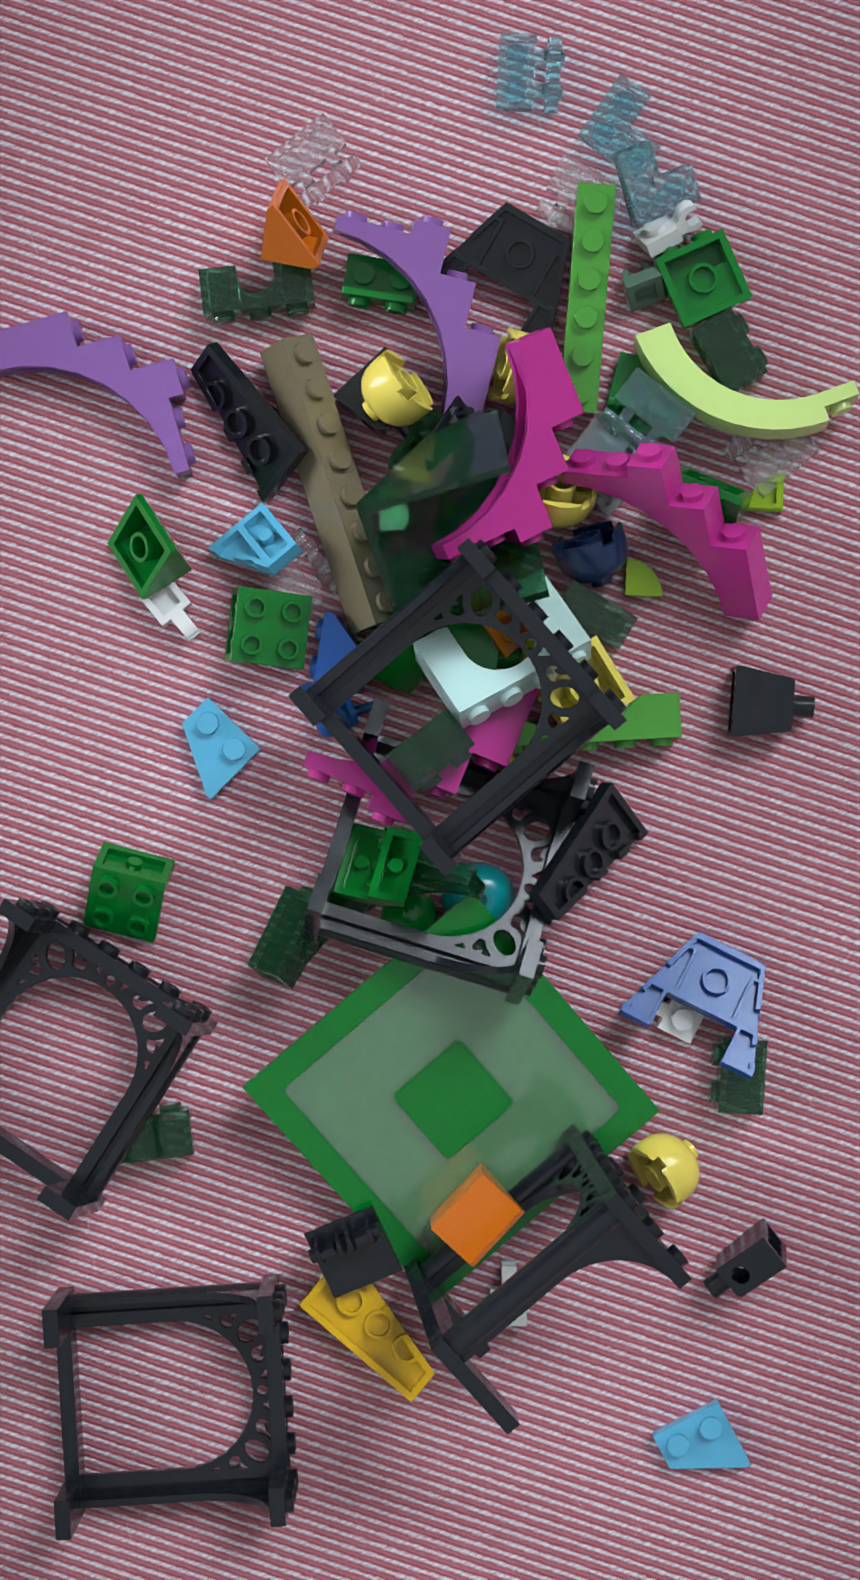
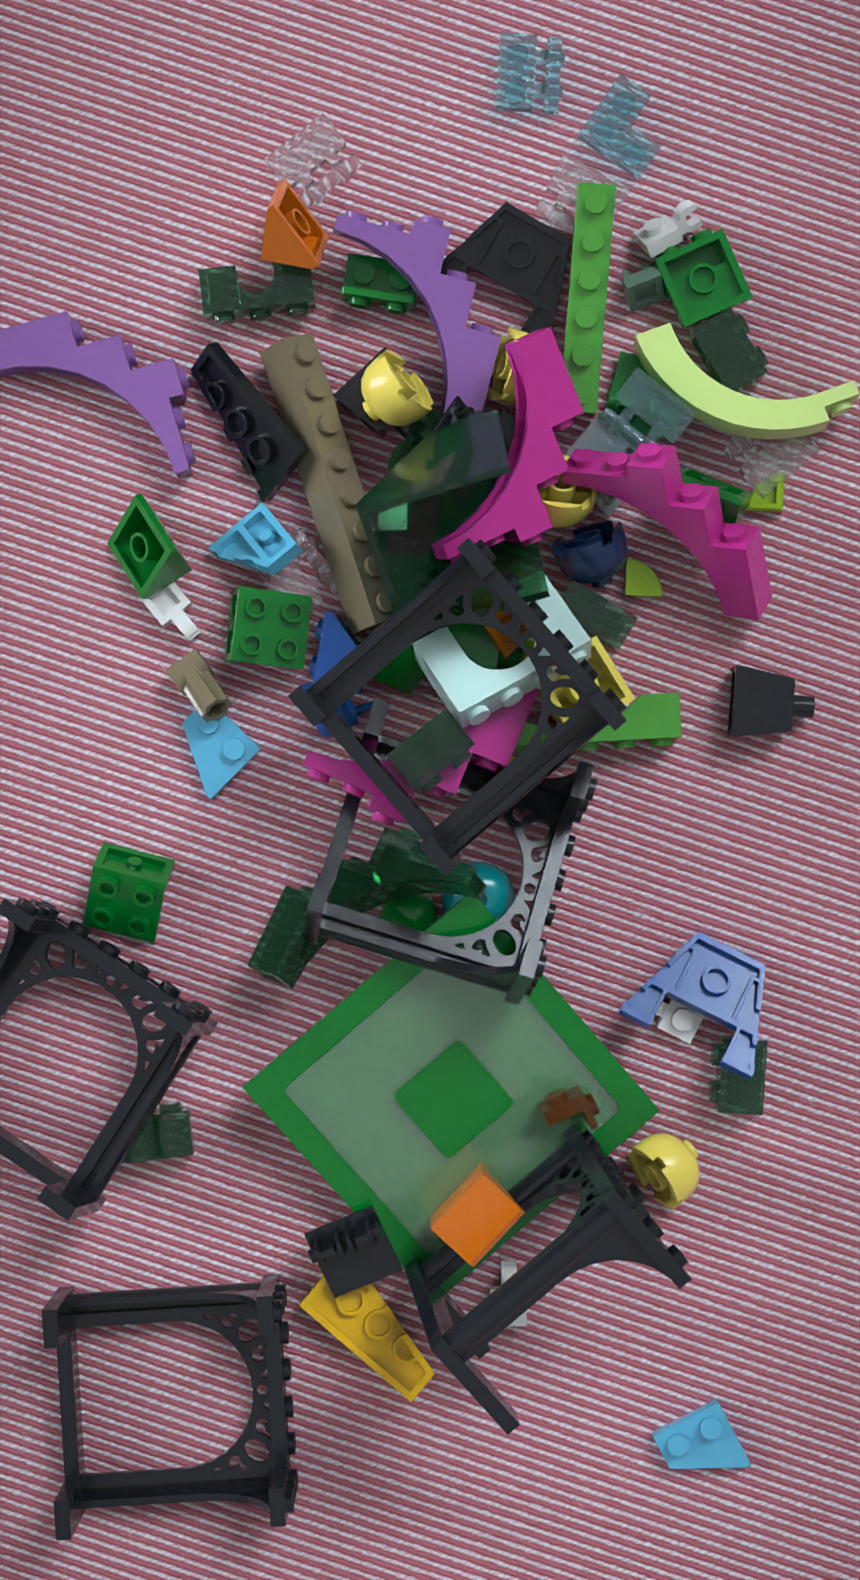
green slope [333,823,423,907] -> none
black wing [528,783,648,920] -> none
clear light blue plate [612,141,701,227] -> none
black torso [703,1218,787,1299] -> none
none -> dark tan piece [166,648,232,722]
none -> reddish brown bracket [538,1085,600,1130]

